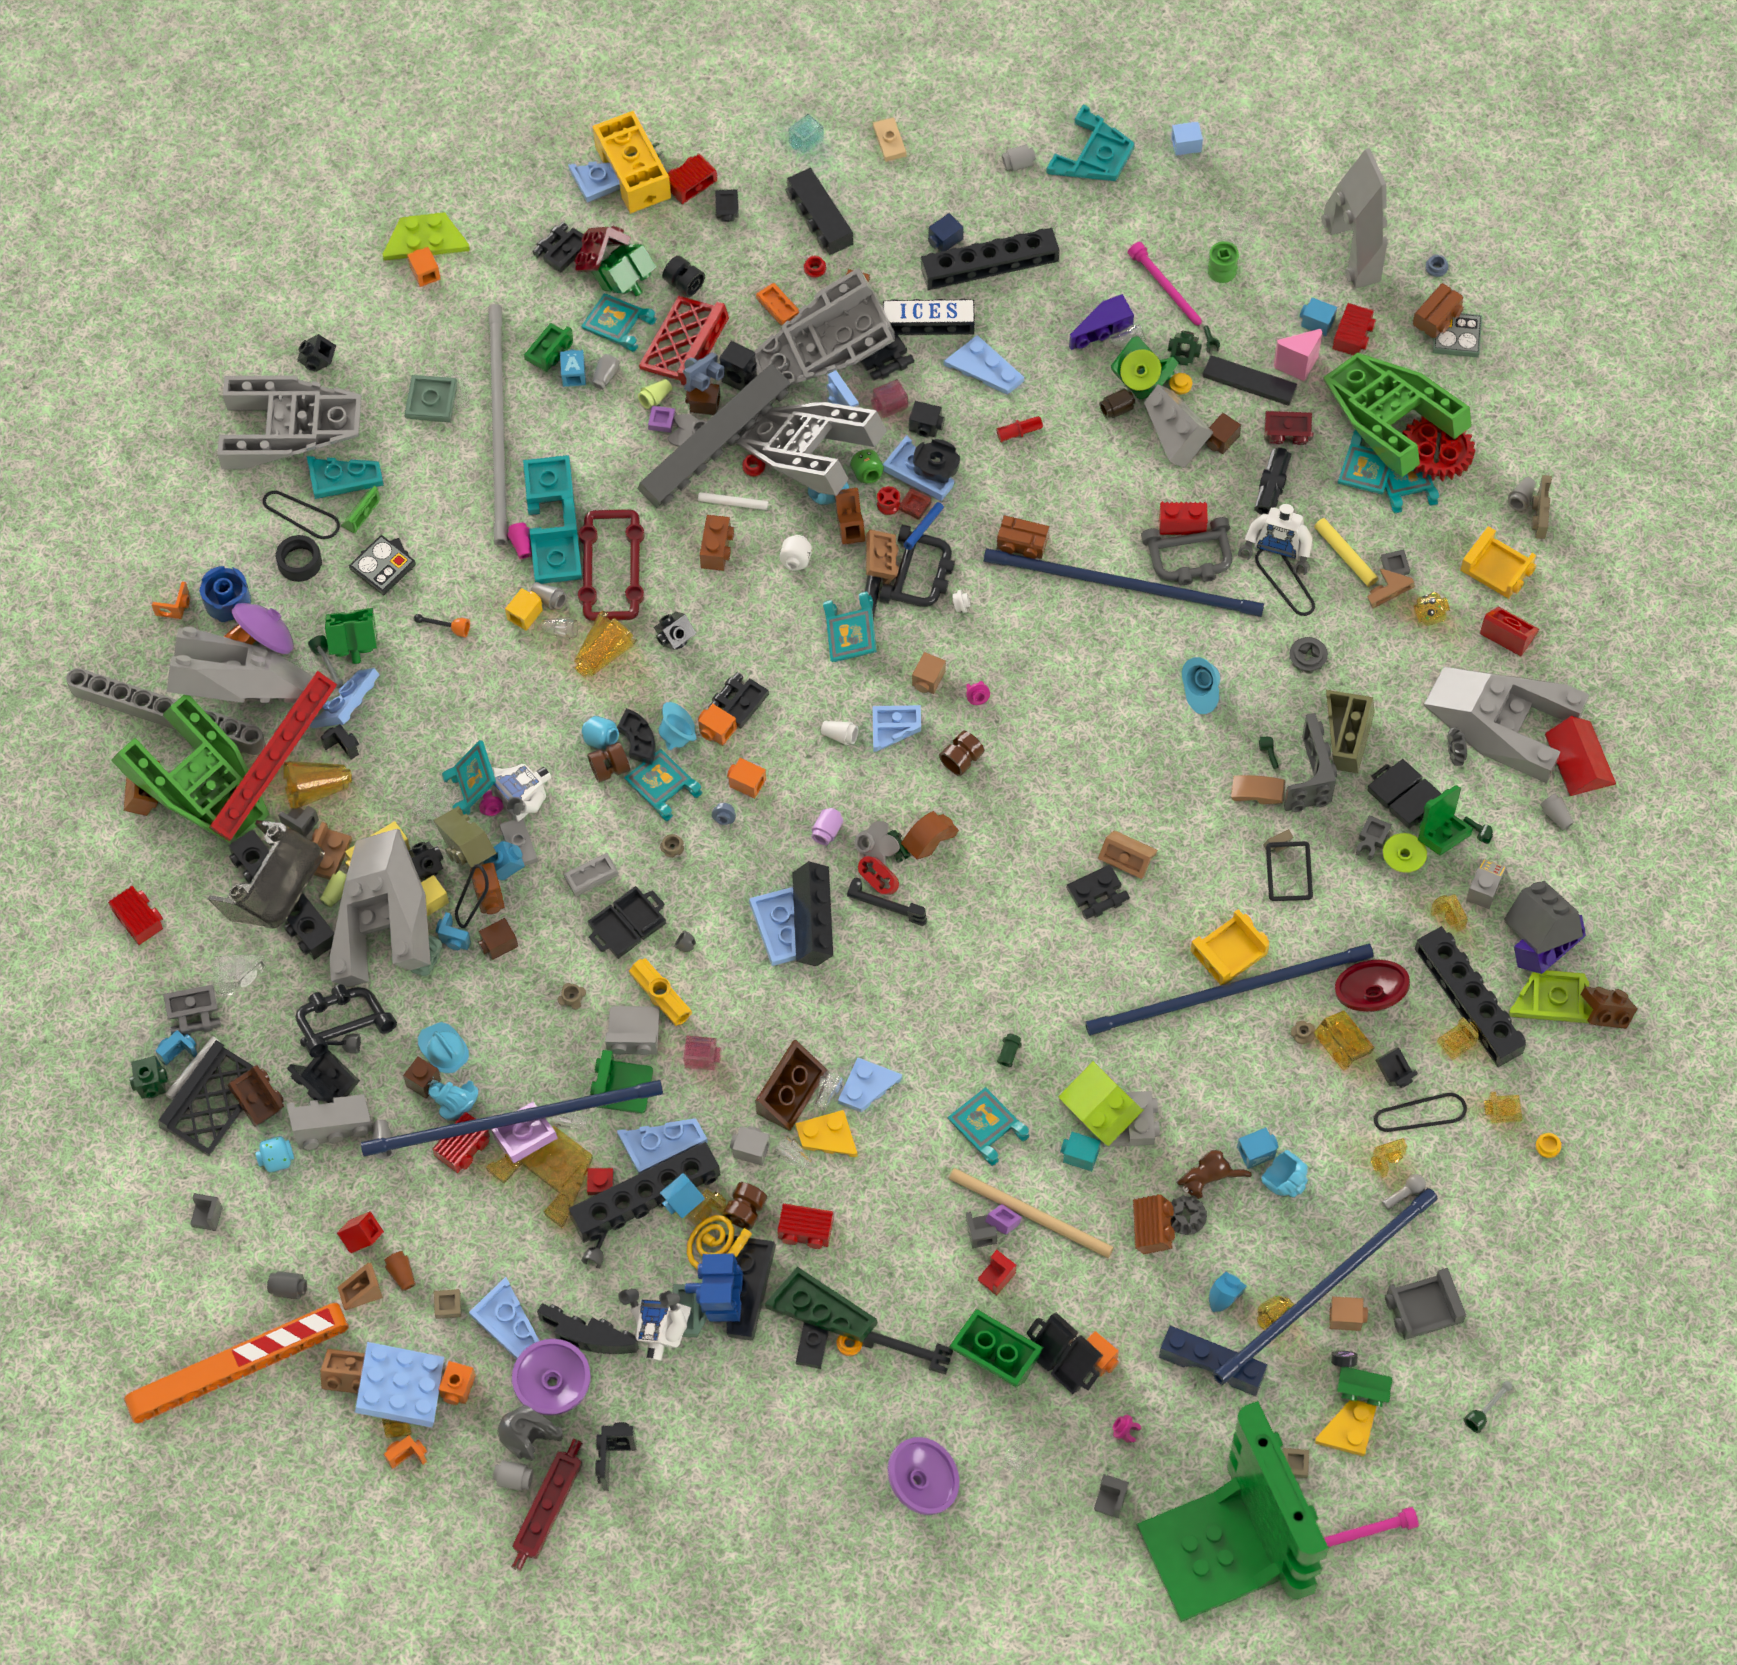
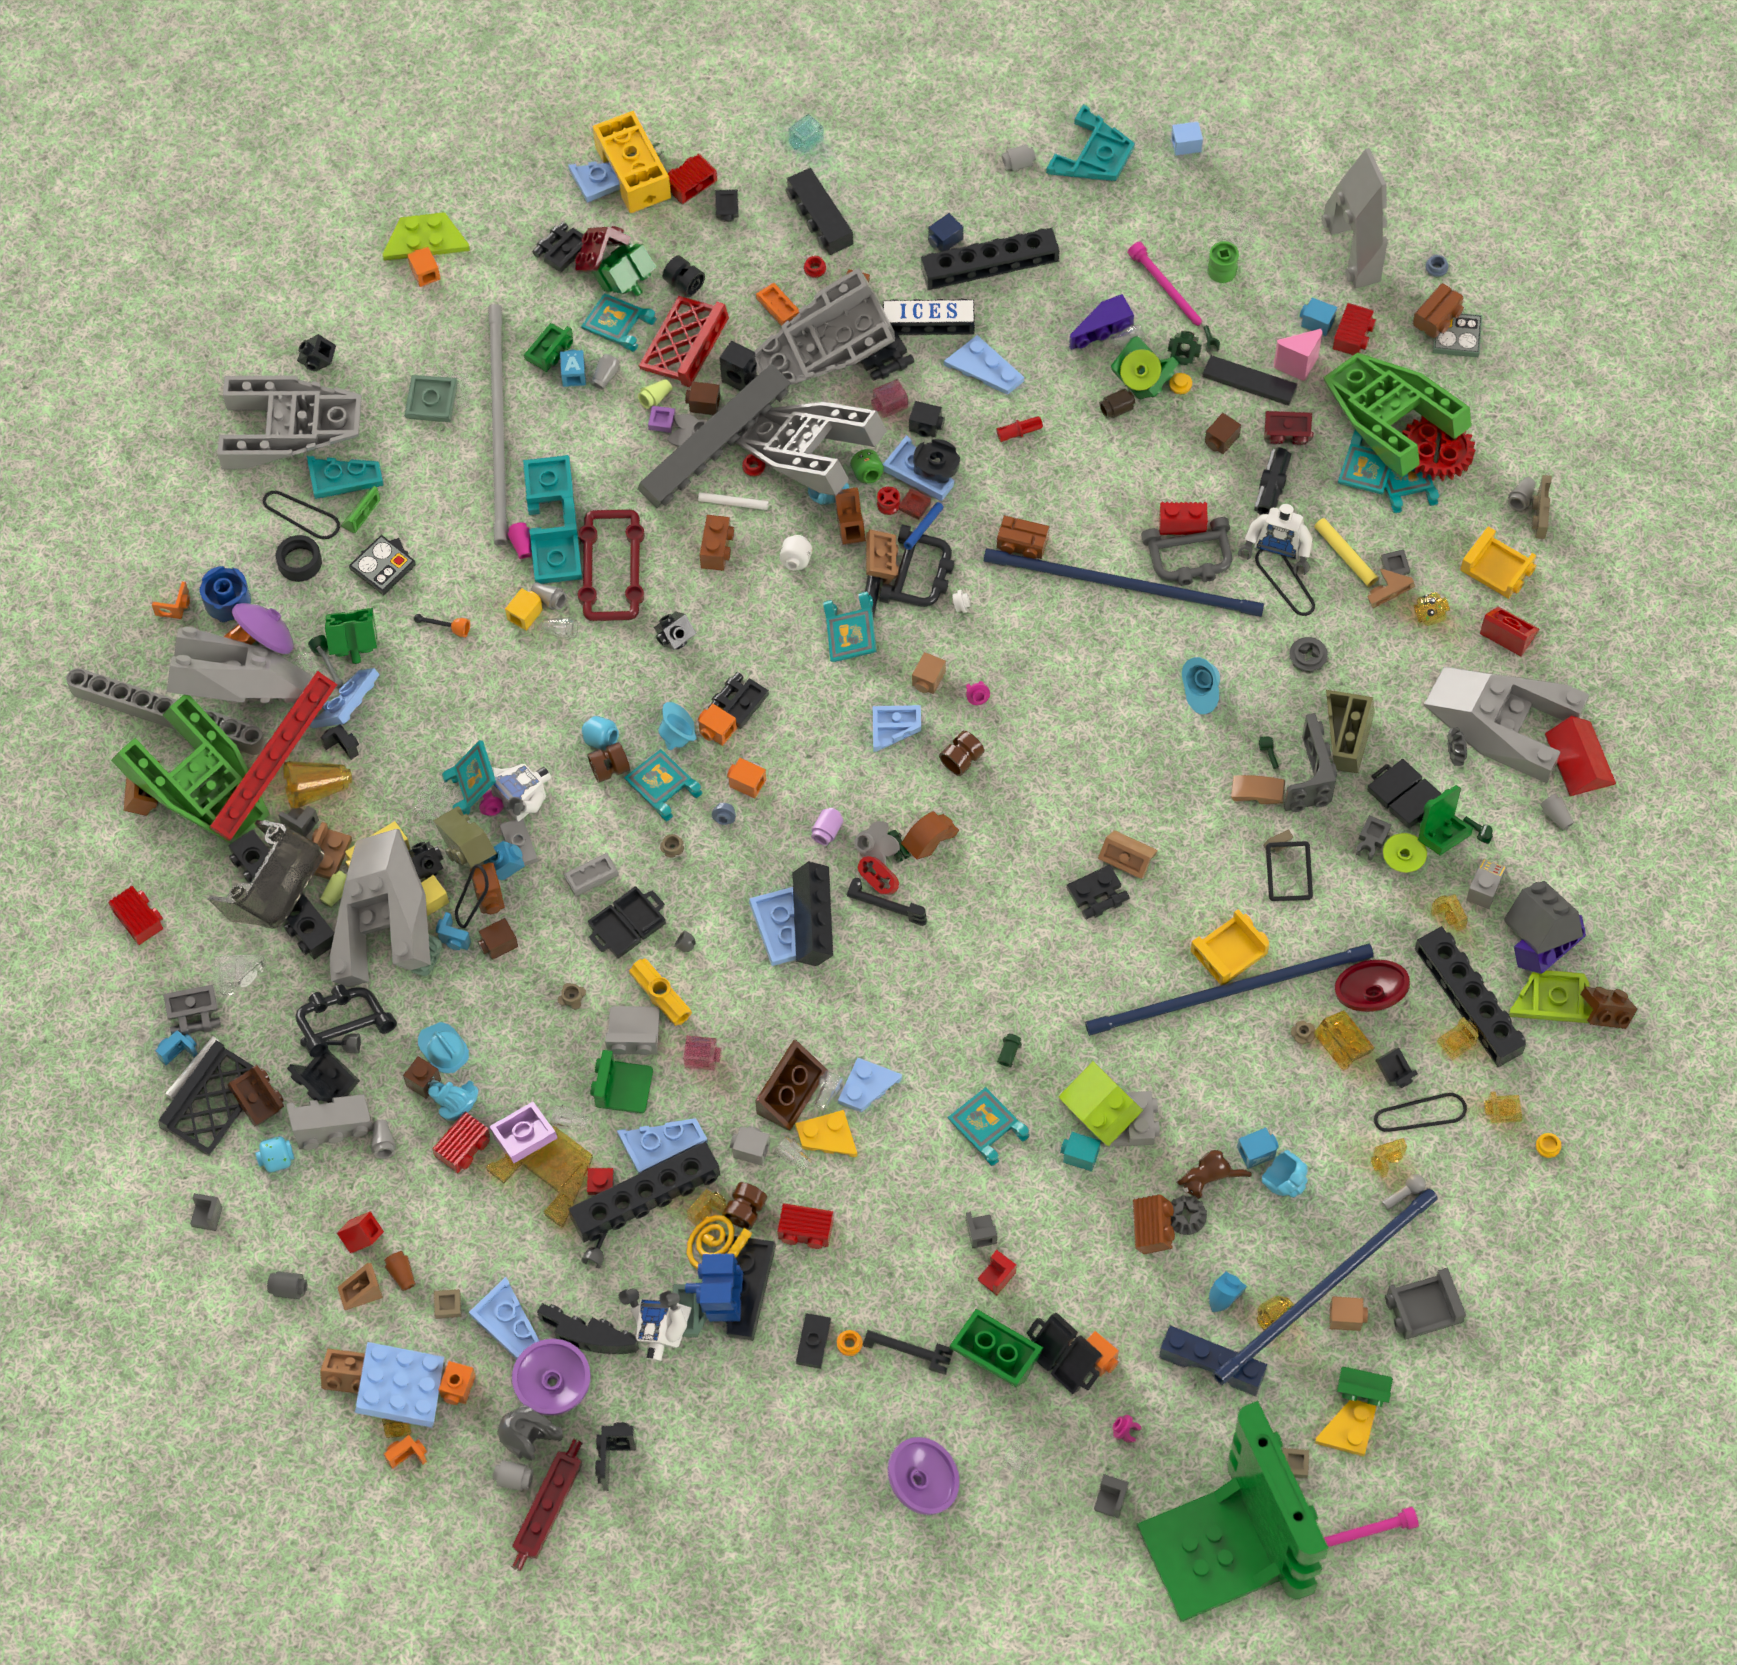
orange beam [124,1303,349,1423] -> none
dark green brick [130,1056,168,1099] -> none
dark blue piece [361,1080,663,1157] -> none
clear yellow cone [574,610,638,677] -> none
black tile [617,708,656,765] -> none
dark azure brick [660,1173,705,1218] -> none
sand blue hips [683,352,724,392] -> none
dark green wing [765,1266,878,1342] -> none
white cone [821,721,859,745] -> none
light blue wing [827,370,859,407] -> none
tan plate [873,117,907,162] -> none
tan piece [949,1168,1114,1258] -> none
medium lavender plate [985,1204,1022,1235] -> none
light grey wedge [1144,384,1213,468] -> none
black tile [1331,1351,1358,1367] -> none
dark green hinge [1463,1381,1512,1433] -> none

